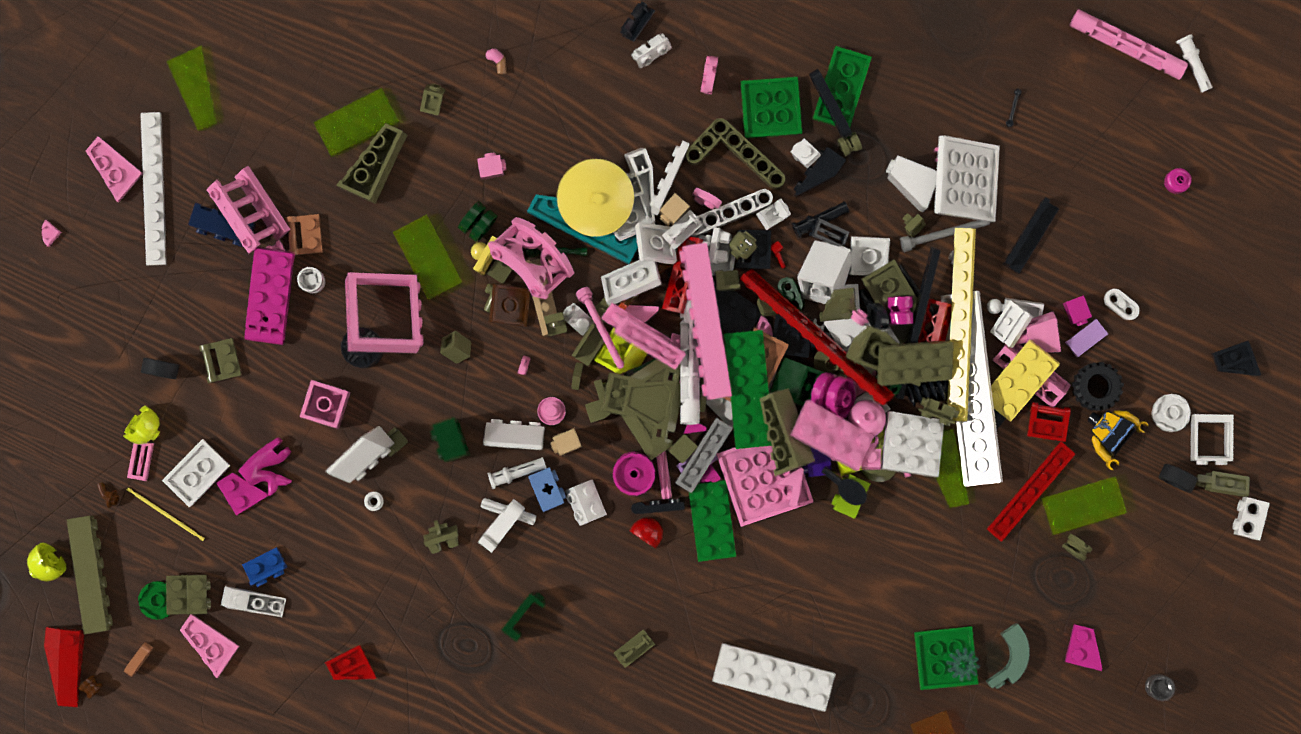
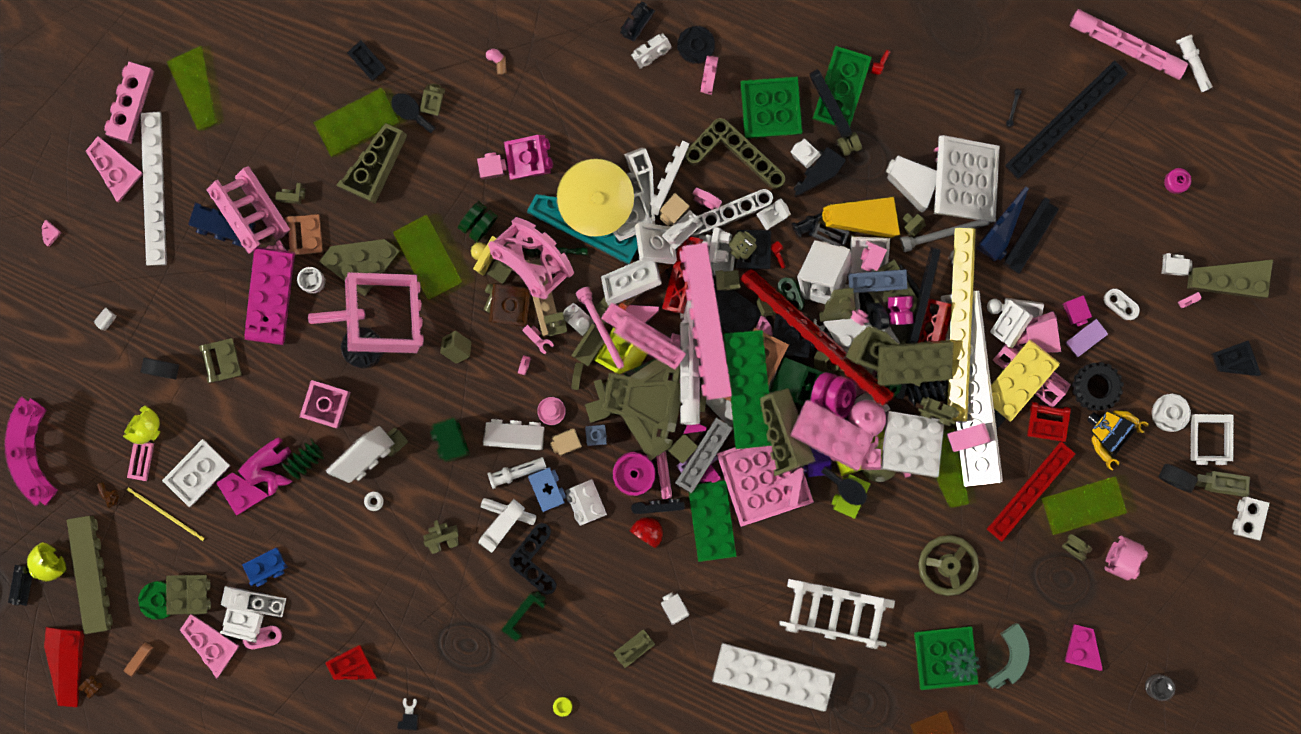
none -> dark pink fence [5,397,58,506]
none -> black hinge [8,565,32,606]
none -> white slope [94,308,116,331]
none -> bright pink brick [104,62,154,143]
none -> white plate [220,608,264,643]
none -> bright pink plate [243,626,282,649]
none -> olive bracket [276,183,306,204]
none -> dark green piece [282,438,325,480]
none -> bright pink axle [308,309,365,324]
none -> olive plate [319,239,400,297]
none -> black plate [347,40,387,82]
none -> black piece [391,93,436,133]
none -> black piece [397,698,419,731]
none -> dark pink plate [504,135,553,180]
none -> black beam [509,523,557,595]
none -> bright pink plate [522,325,554,354]
none -> neon yellow tile [553,697,572,717]
none -> sand blue brick [586,425,607,446]
none -> white slope [661,592,689,625]
none -> black tile [677,26,715,64]
none -> white fence [779,579,895,649]
none -> yellow slope [822,197,900,238]
none -> sand blue plate [848,270,907,293]
none -> bright pink brick [860,241,887,272]
none -> red hand [871,50,890,75]
none -> olive piece [918,535,980,596]
none -> bright pink slope [947,423,991,452]
none -> dark blue wedge [976,187,1029,262]
none -> black plate [1004,60,1128,180]
none -> bright pink brick [1105,536,1148,580]
none -> white brick [1162,253,1192,276]
none -> bright pink tile [1178,292,1202,308]
none -> olive wedge [1187,260,1273,299]

